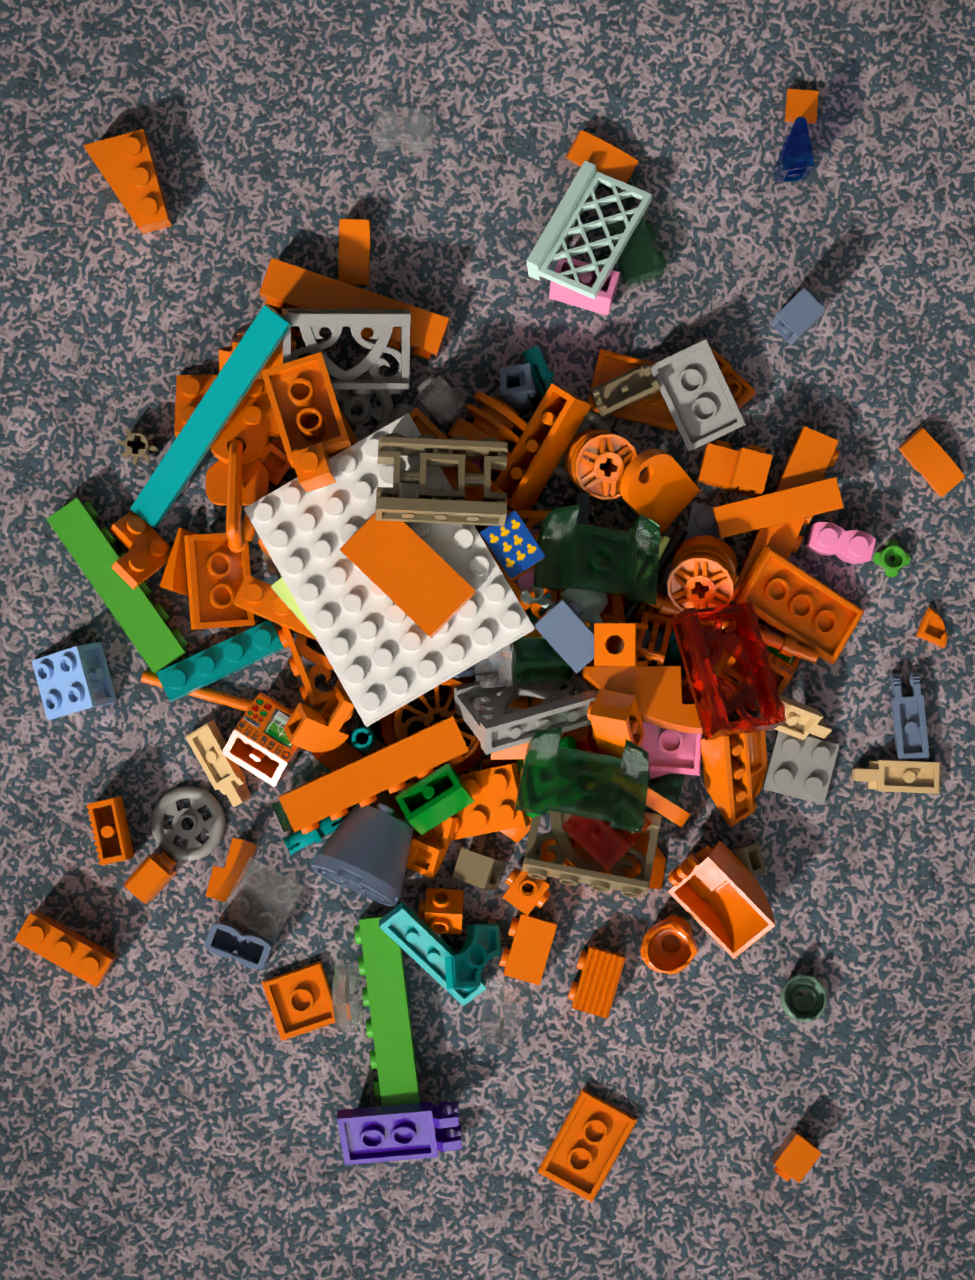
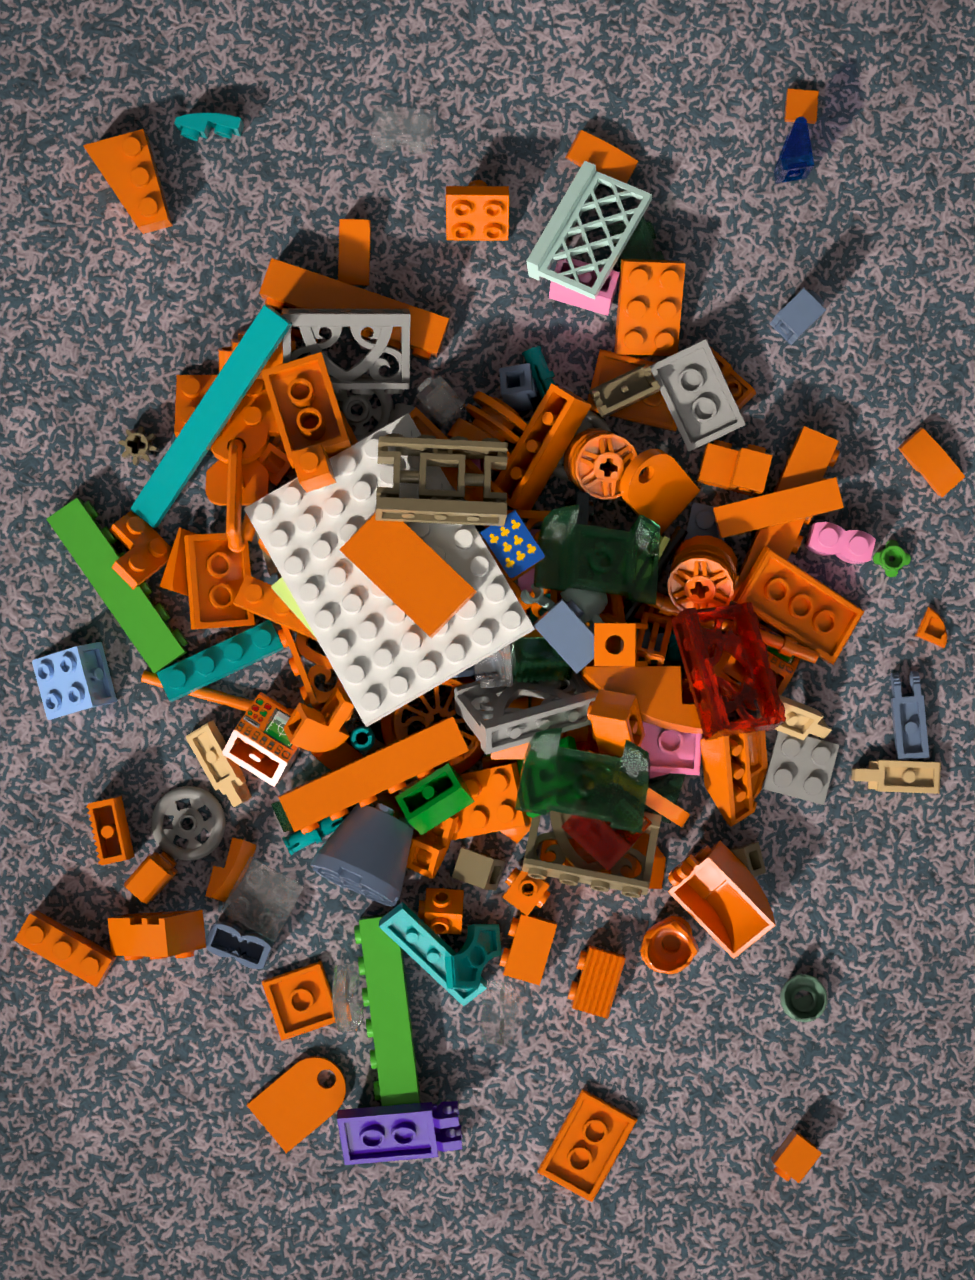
none -> orange wedge [108,910,206,961]
none -> teal slope [174,113,244,141]
none -> orange tile [246,1056,346,1154]
none -> orange plate [446,180,509,241]
none -> orange plate [614,259,686,356]

